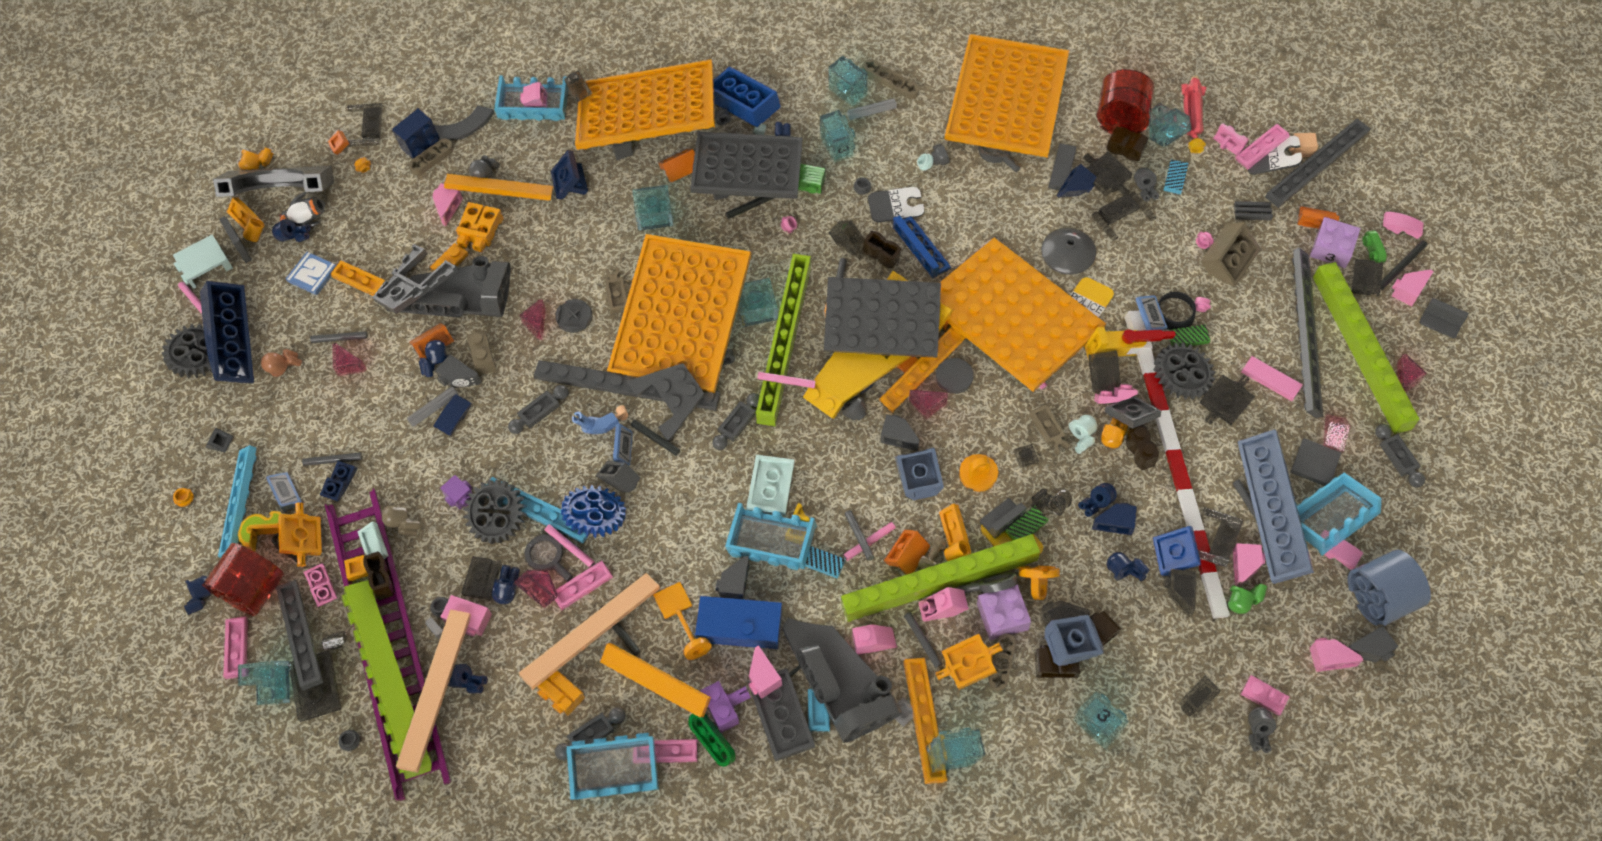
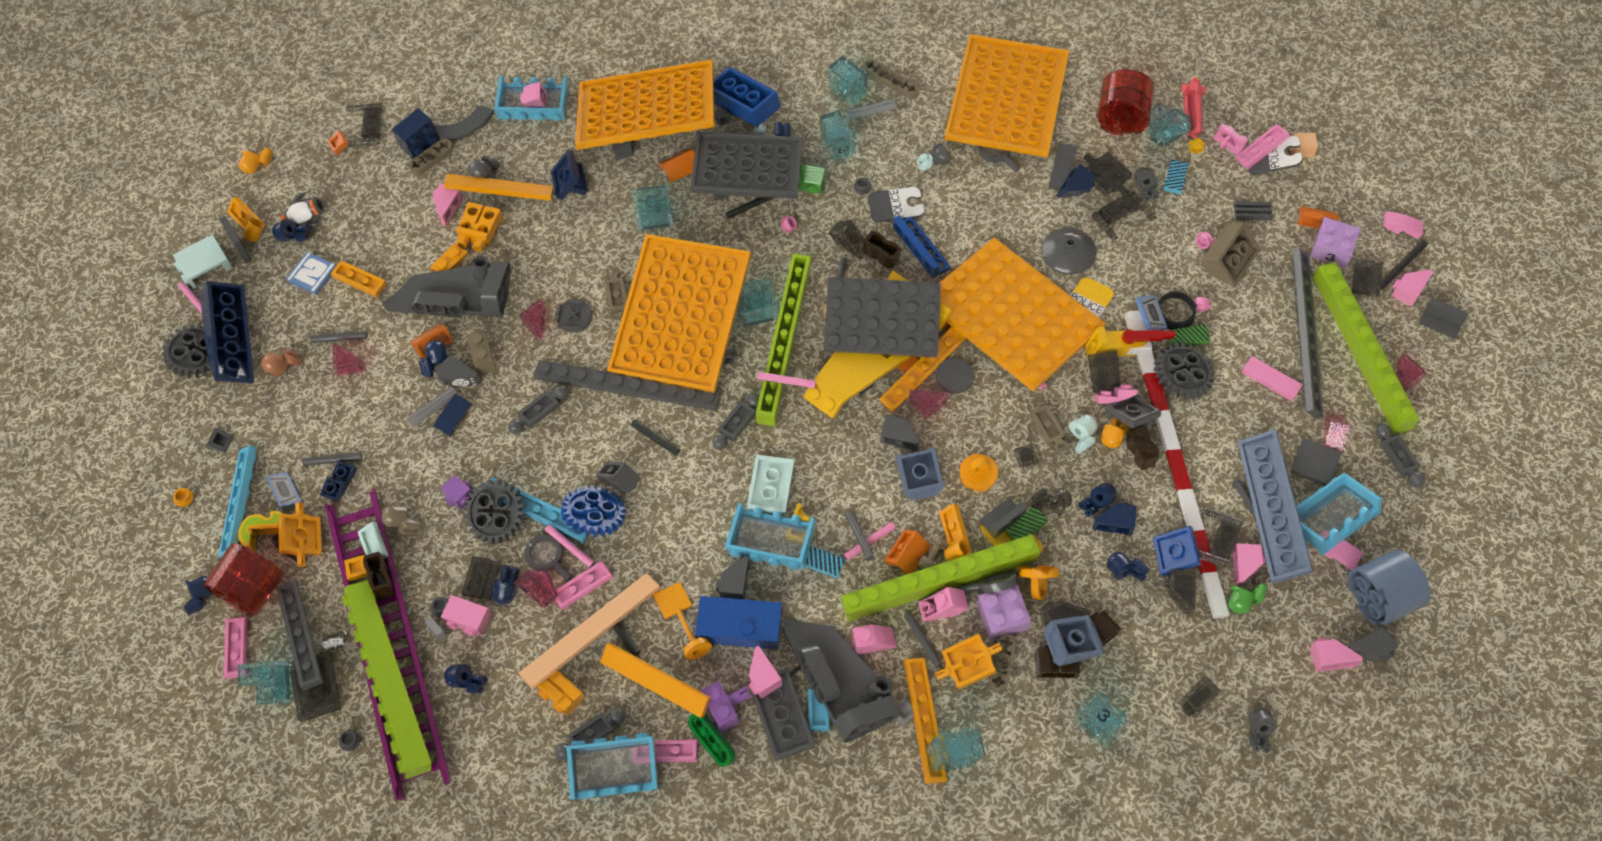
dark grey arch [213,166,334,197] -> none
bright pink slope [304,563,338,607] -> none
light orange plate [354,157,371,173] -> none
dark grey wing [372,244,459,314] -> none
light nougat tile [396,610,471,773] -> none
clear smoke slope [564,70,592,102] -> none
medium blue arm [572,405,628,434] -> none
slope [613,423,633,466] -> none
dark grey wing [627,363,706,442] -> none
dark grey cone [842,396,867,421] -> none
dark brown brick [1106,127,1149,161] -> none
clear smoke plate [1200,375,1255,426] -> none
bright pink plate [1241,675,1289,716] -> none
dark grey plate [1265,119,1370,208] -> none
bright green plate [1362,230,1386,265] -> none

